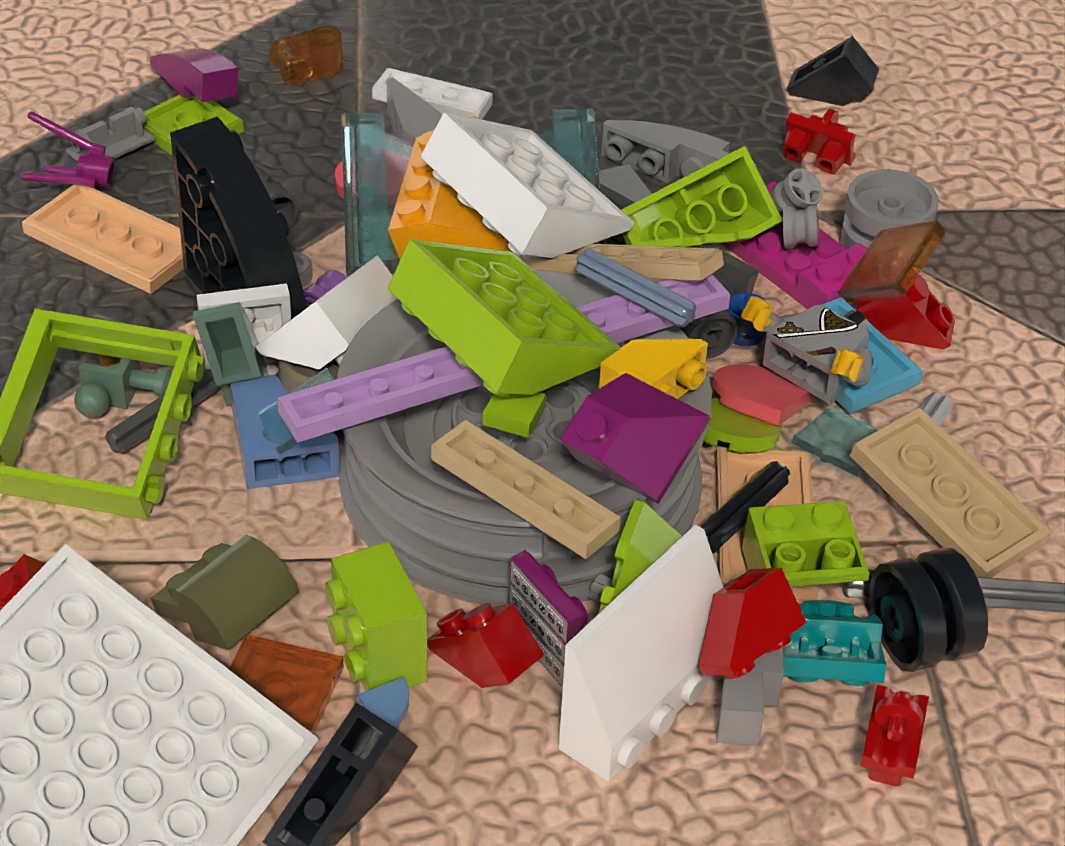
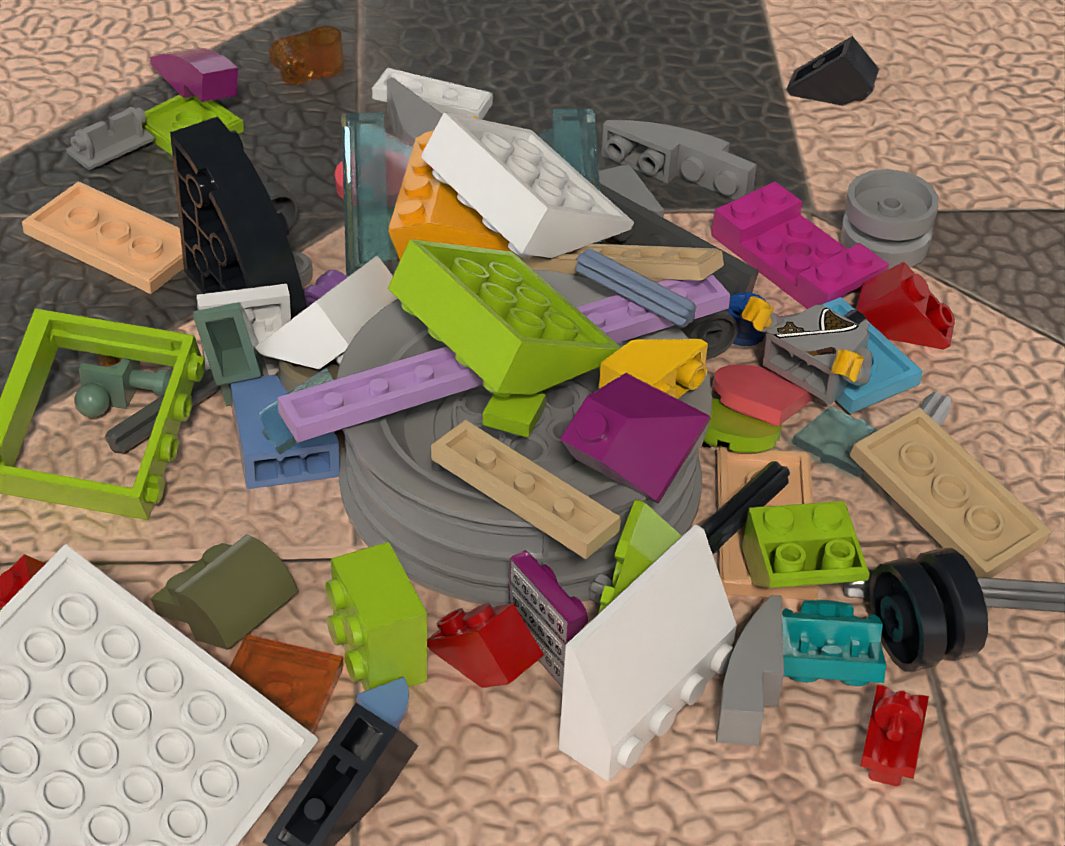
magenta plant [20,111,115,189] -> none
lime wedge [621,146,783,247] -> none
red slope [698,567,807,679] -> none
light grey wheel [770,168,823,217] -> none
red hips [783,109,856,175] -> none
light grey wheel [783,205,819,248] -> none
clear orange tile [838,220,946,302] -> none

